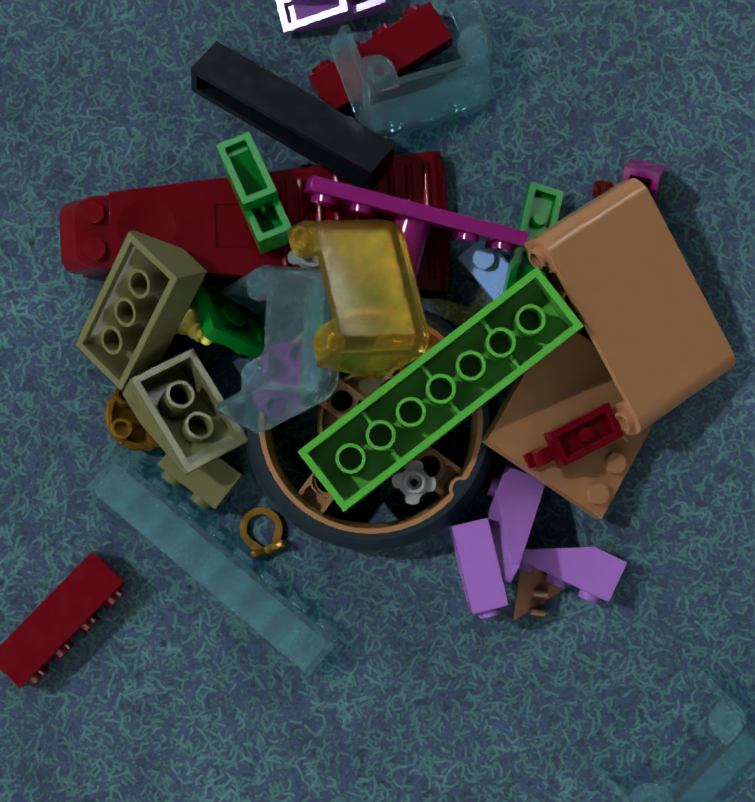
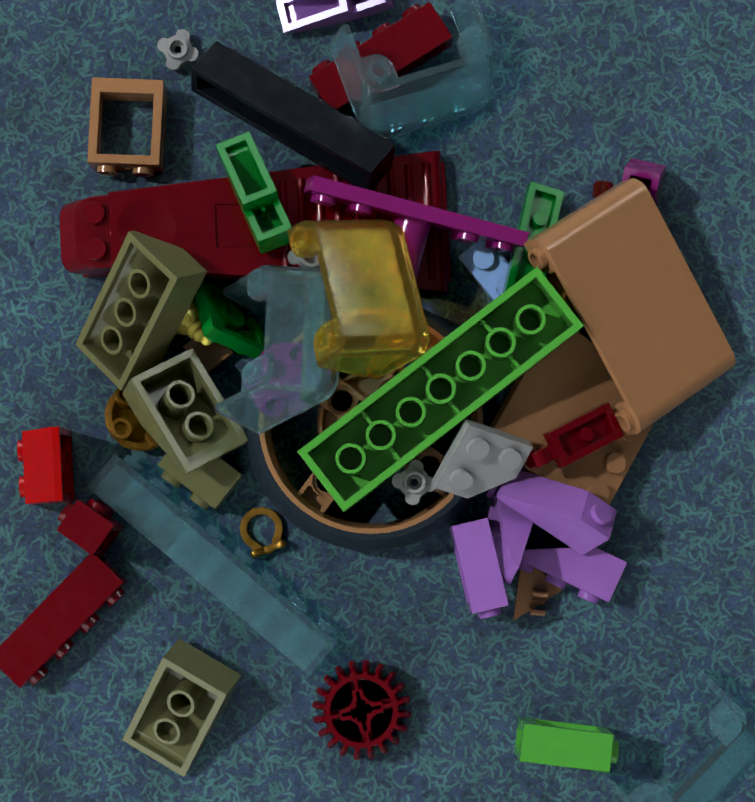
none -> red slope [17,426,75,505]
none -> dark red brick [57,498,124,556]
none -> medium nougat window [87,77,167,177]
none -> olive slope [122,638,242,777]
none -> light grey plate [157,29,199,71]
none -> medium nougat tile [183,339,234,374]
none -> dark red gear [312,660,411,760]
none -> light grey plate [432,418,533,499]
none -> medium lavender slope [496,470,617,555]
none -> bright green window [514,717,619,773]

